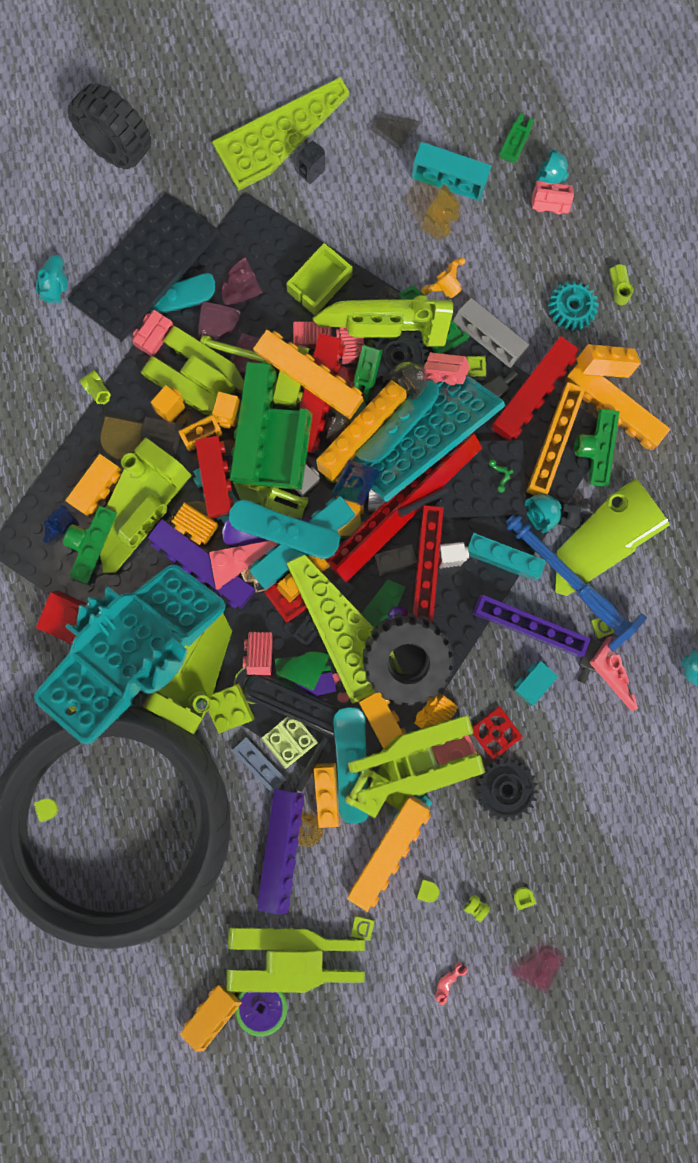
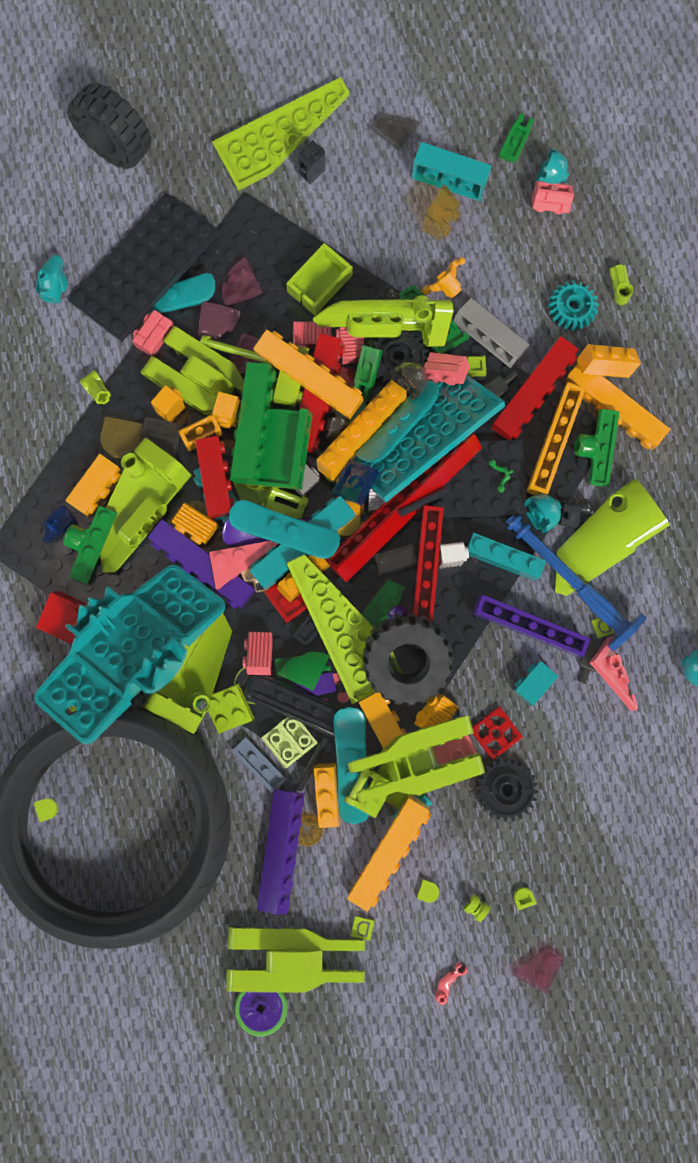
light orange brick [179,985,242,1052] -> none

